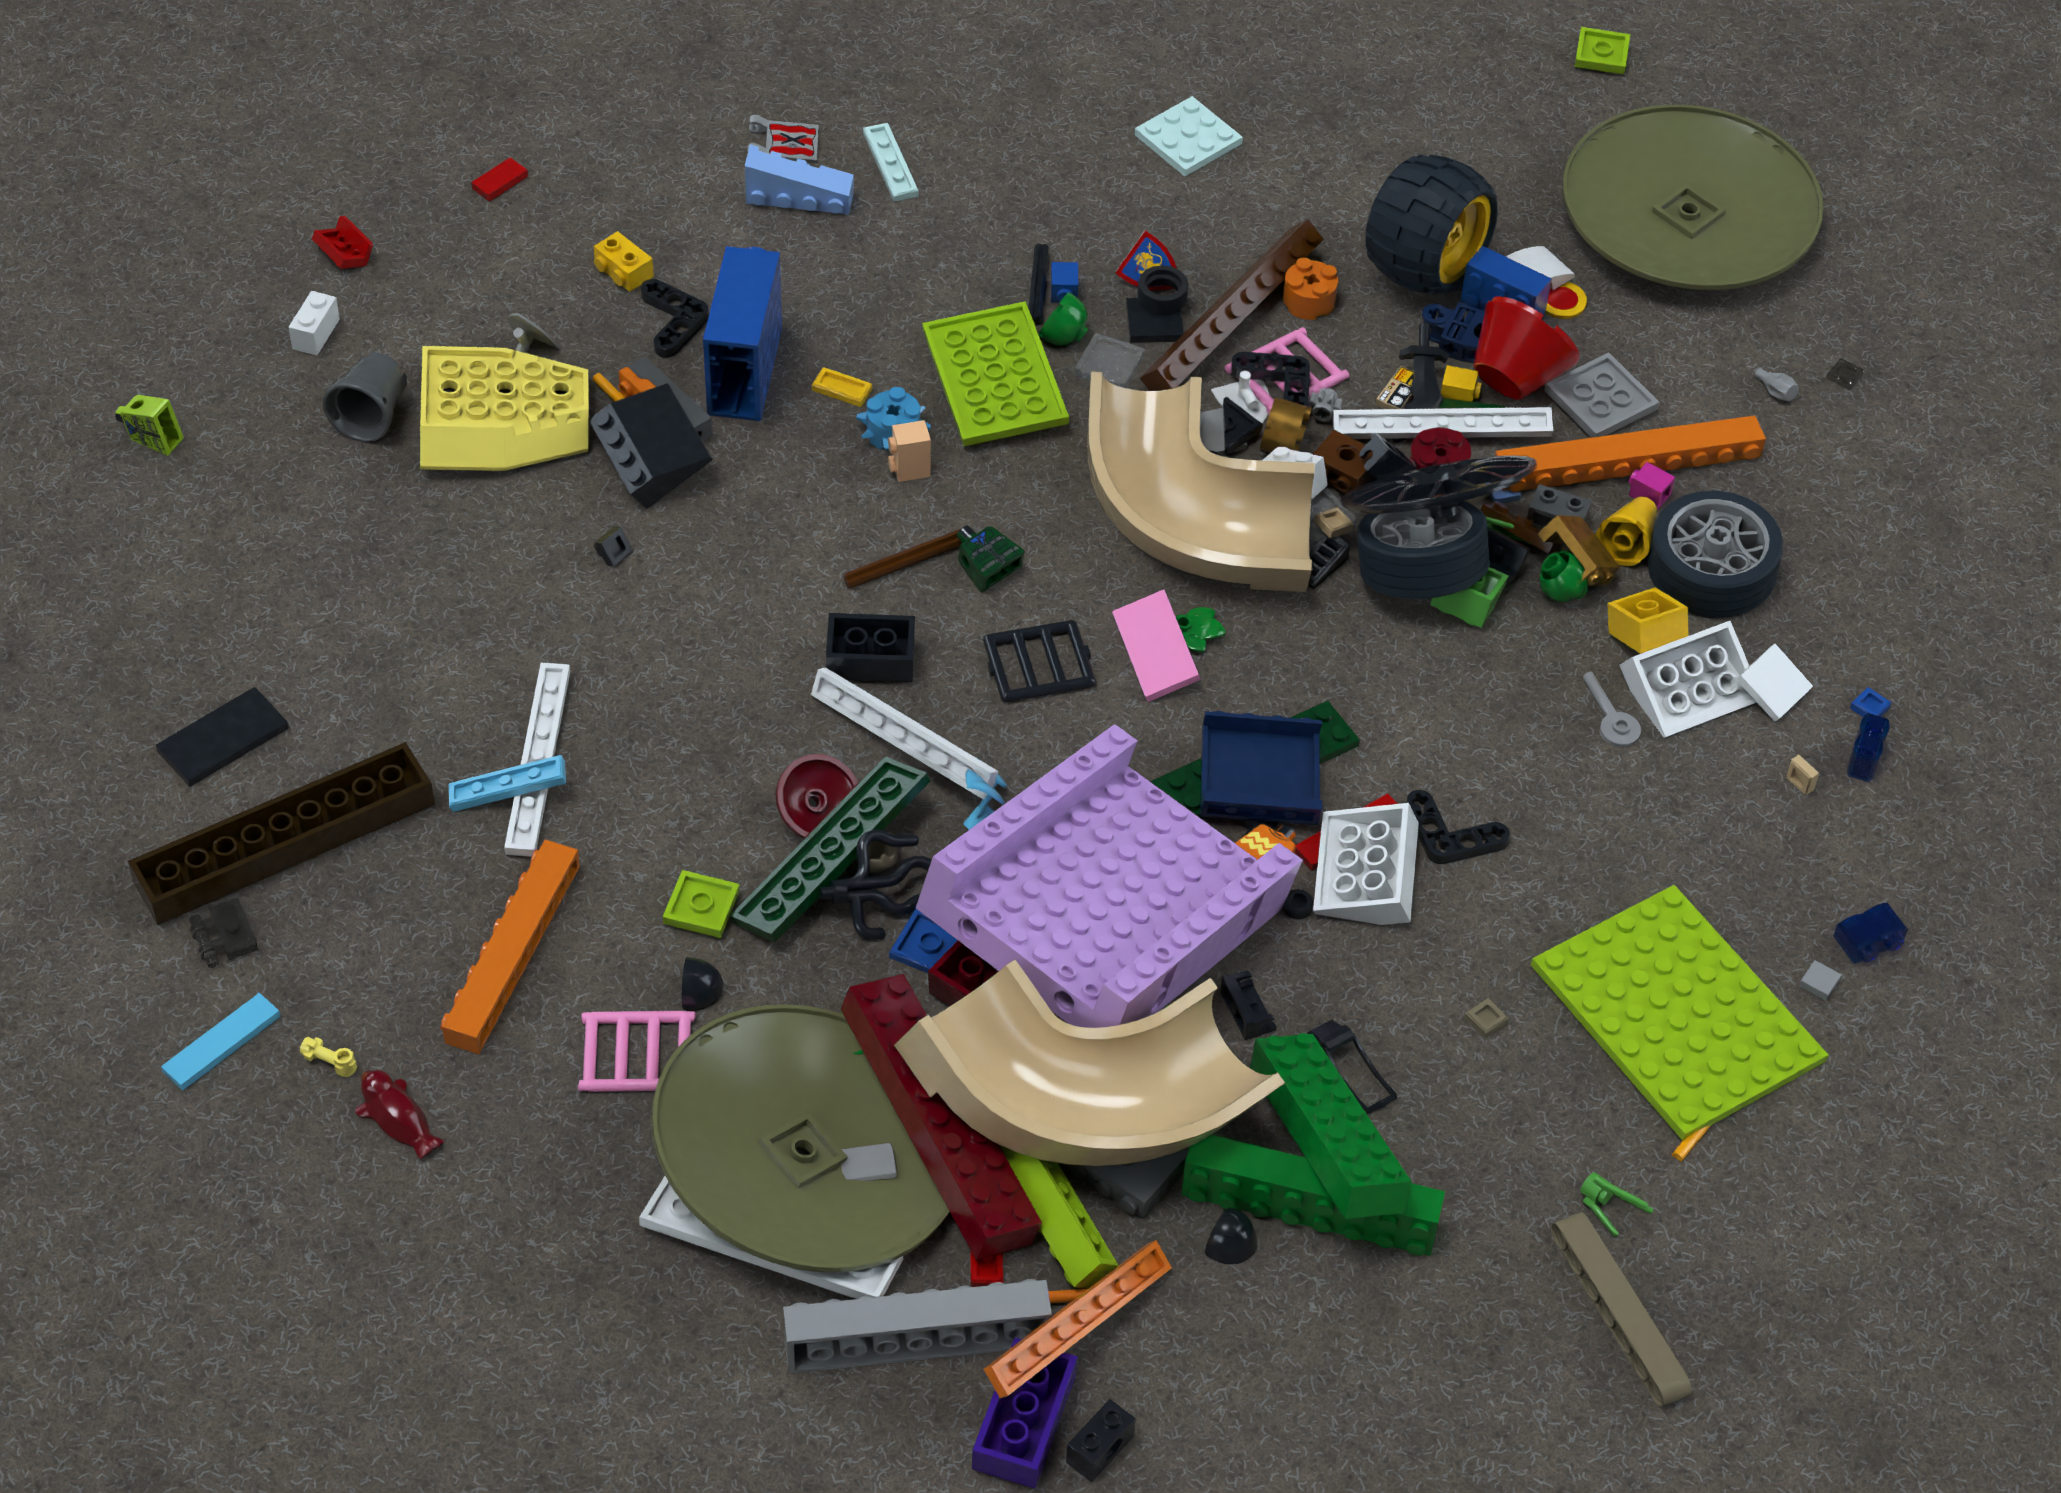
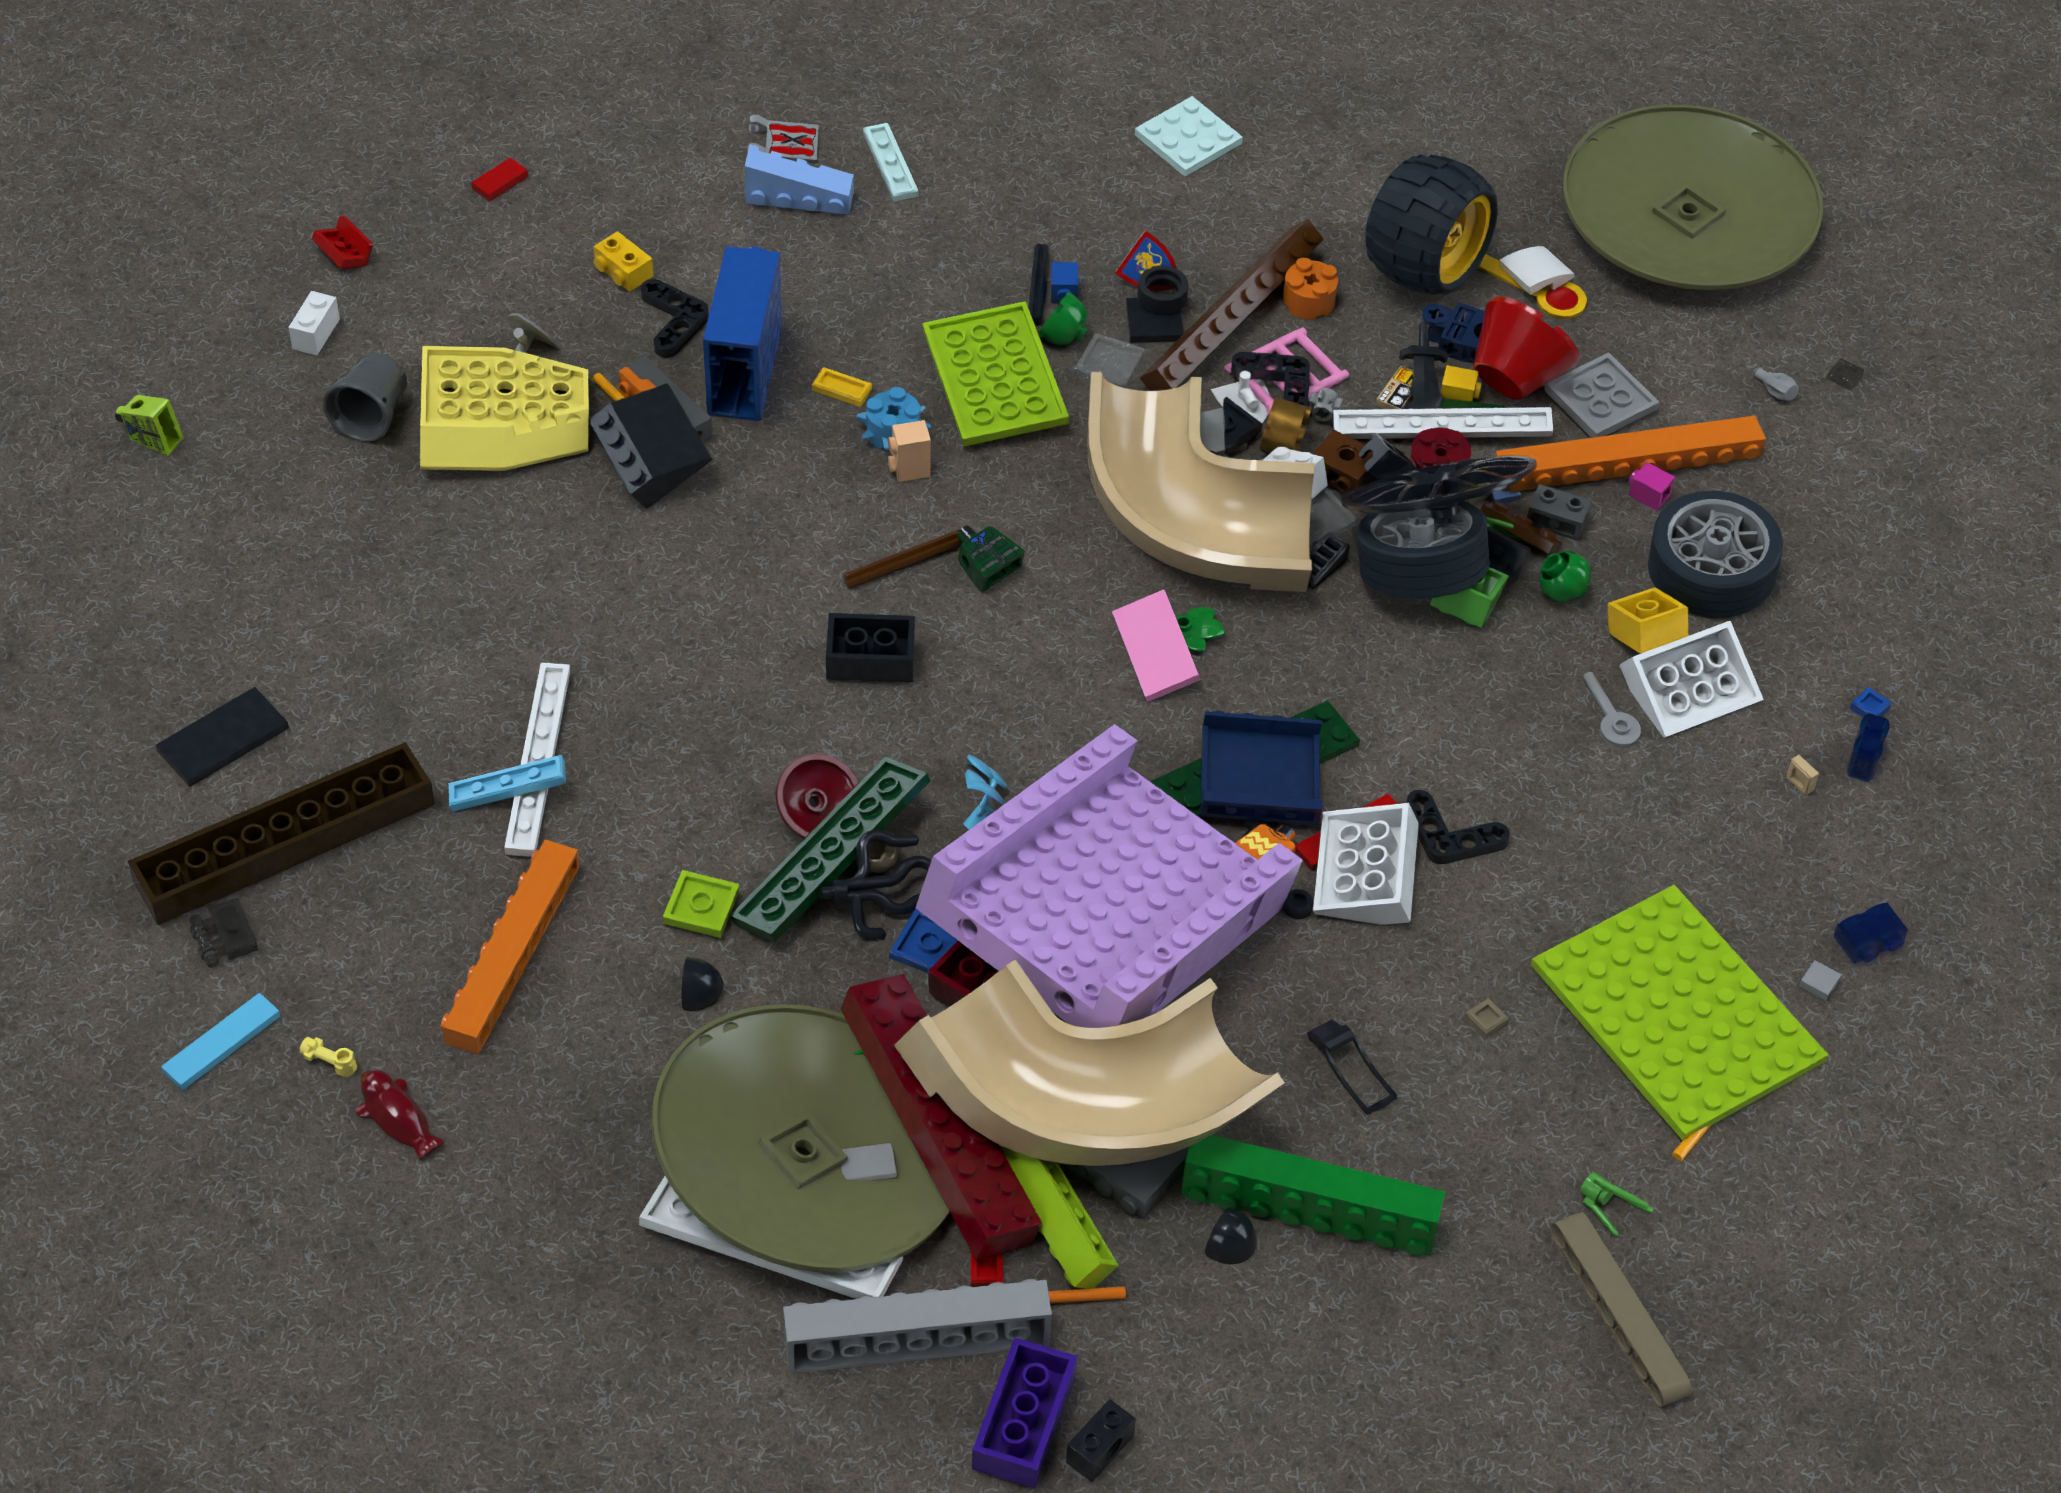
bright pink bar [578,1011,696,1092] -> none
black tile [593,526,632,566] -> none
white plate [811,668,998,799] -> none
black bar [983,620,1096,702] -> none
orange plate [984,1240,1172,1398] -> none
black hinge [1220,971,1276,1040] -> none
green brick [1250,1033,1412,1219] -> none
tan tile [1314,507,1354,538] -> none
blue brick [1461,246,1552,320] -> none
pearl gold panel [1538,515,1621,586] -> none
lime plate [1574,27,1630,74] -> none
yellow cone [1596,497,1657,566] -> none
white tile [1737,644,1813,722] -> none

